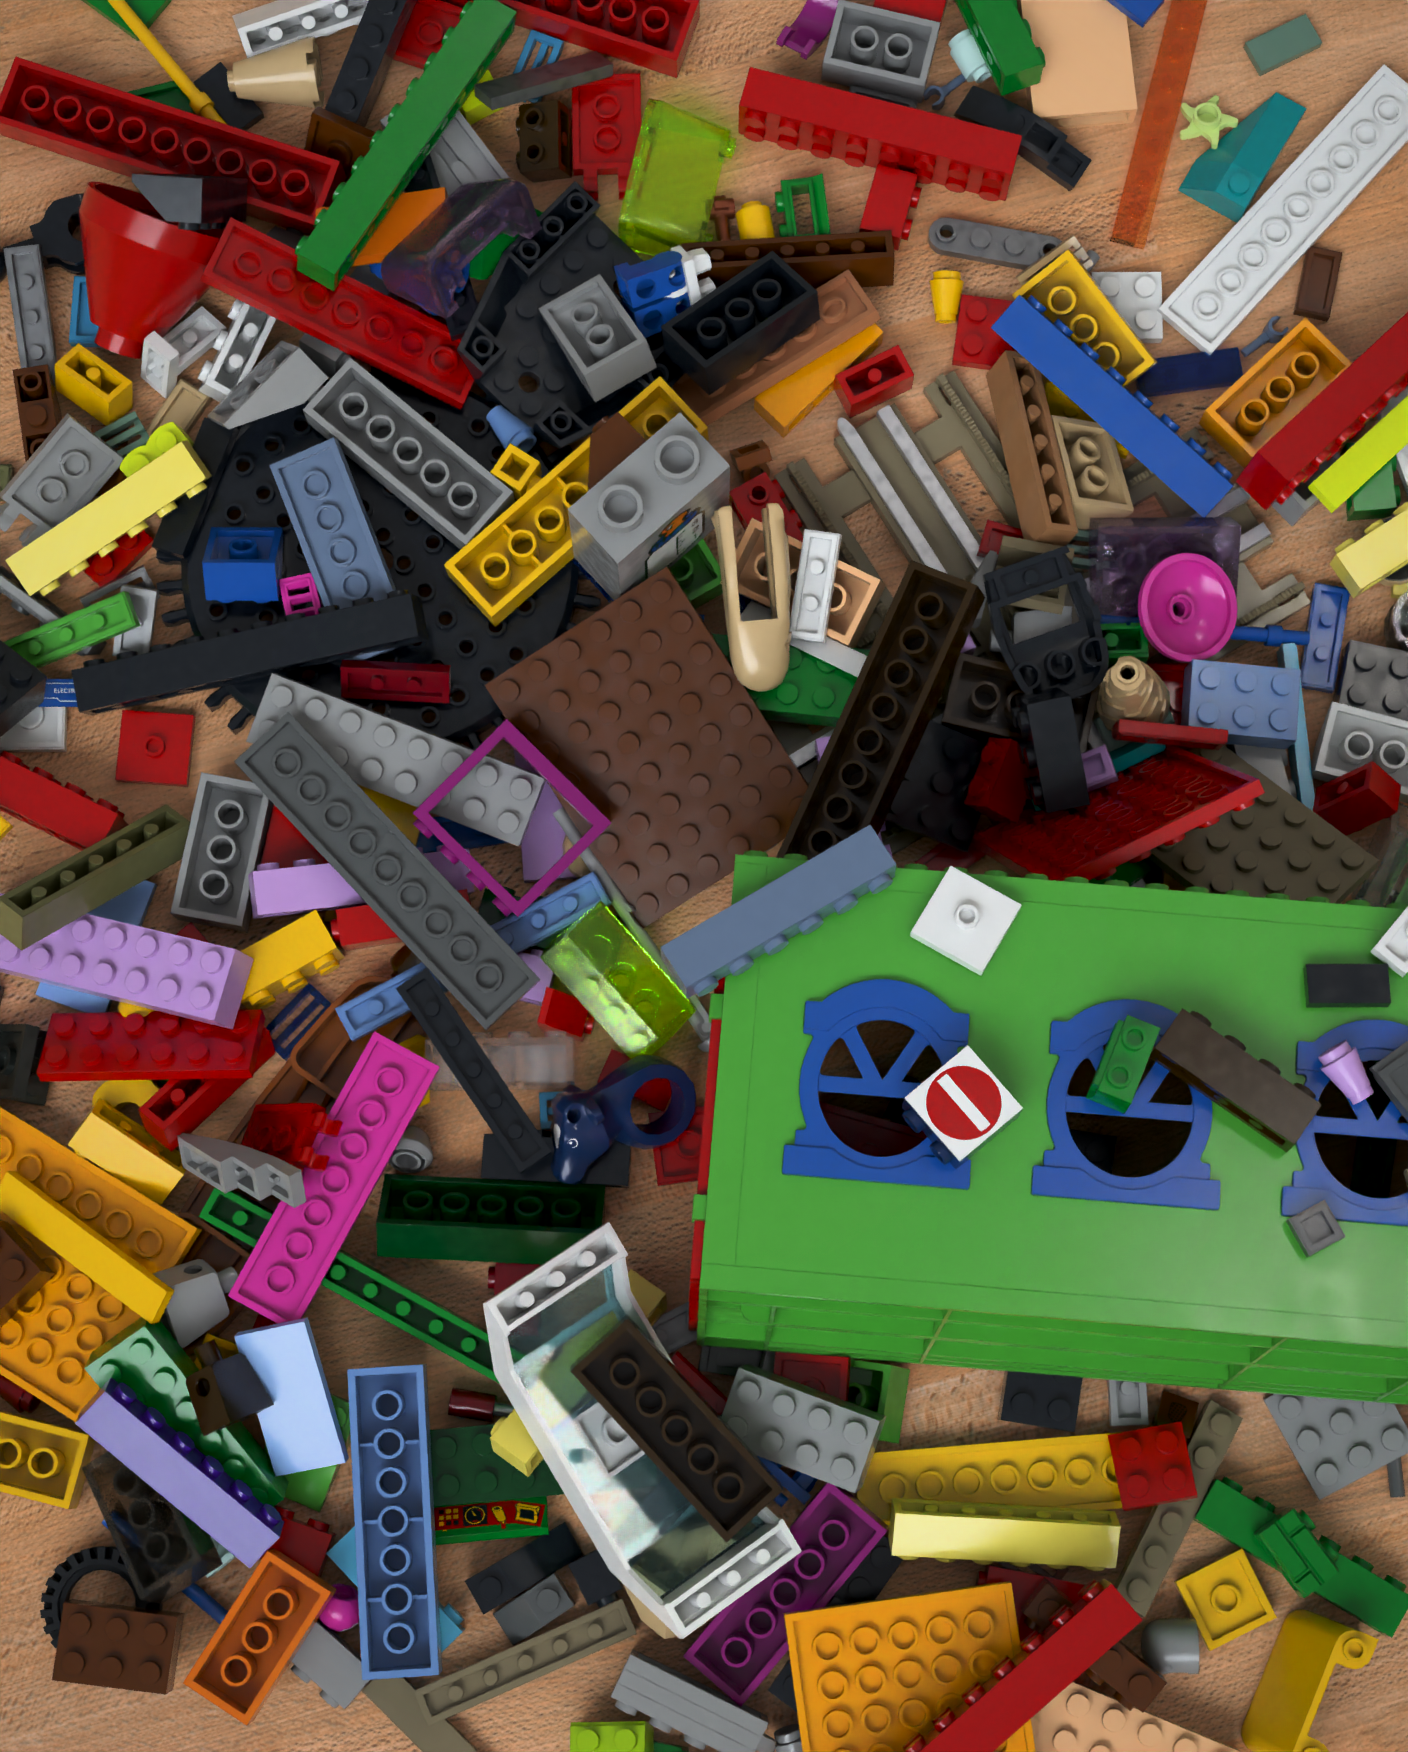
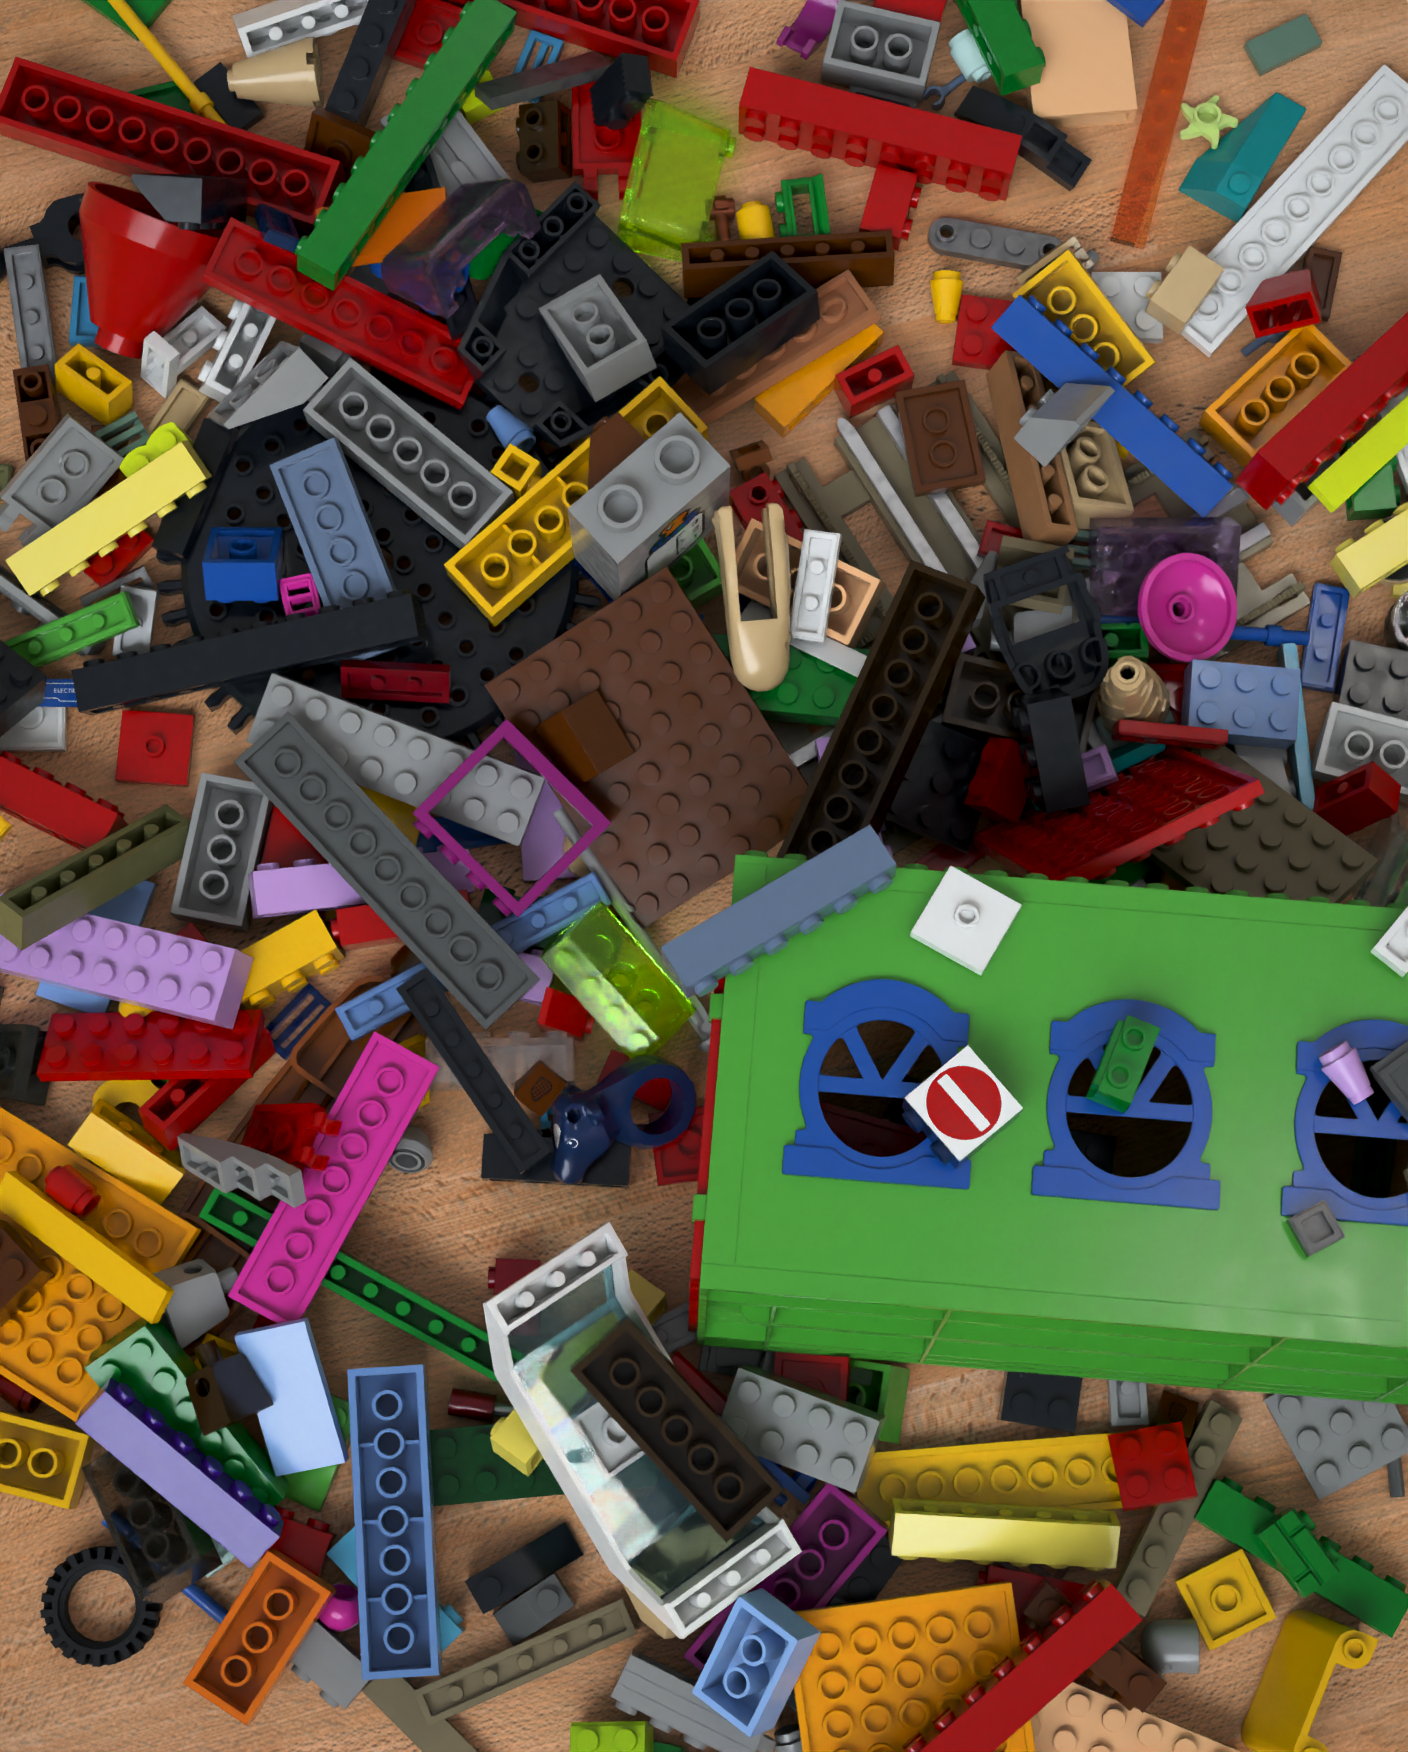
reddish brown brick [52,1599,184,1695] -> none
dark green brick [376,1174,606,1265] -> none
tile [434,1496,549,1545] -> none
black brick [568,1549,623,1608] -> none
blue hips [614,245,716,338] -> none
clear blue tile [1135,347,1243,397] -> none
dark brown brick [1150,1008,1322,1152] -> none
black tile [1303,964,1391,1008] -> none
none -> red brick [45,1164,101,1219]
none -> dark blue tile [254,203,300,253]
none -> reddish brown slope [514,1059,567,1117]
none -> reddish brown slope [535,690,635,787]
none -> black brick [589,52,654,130]
none -> light blue brick [692,1588,821,1738]
none -> reddish brown plate [894,379,986,497]
none -> light grey slope [1014,383,1115,467]
none -> tan brick [1145,245,1225,335]
none -> red torso [1245,269,1322,338]

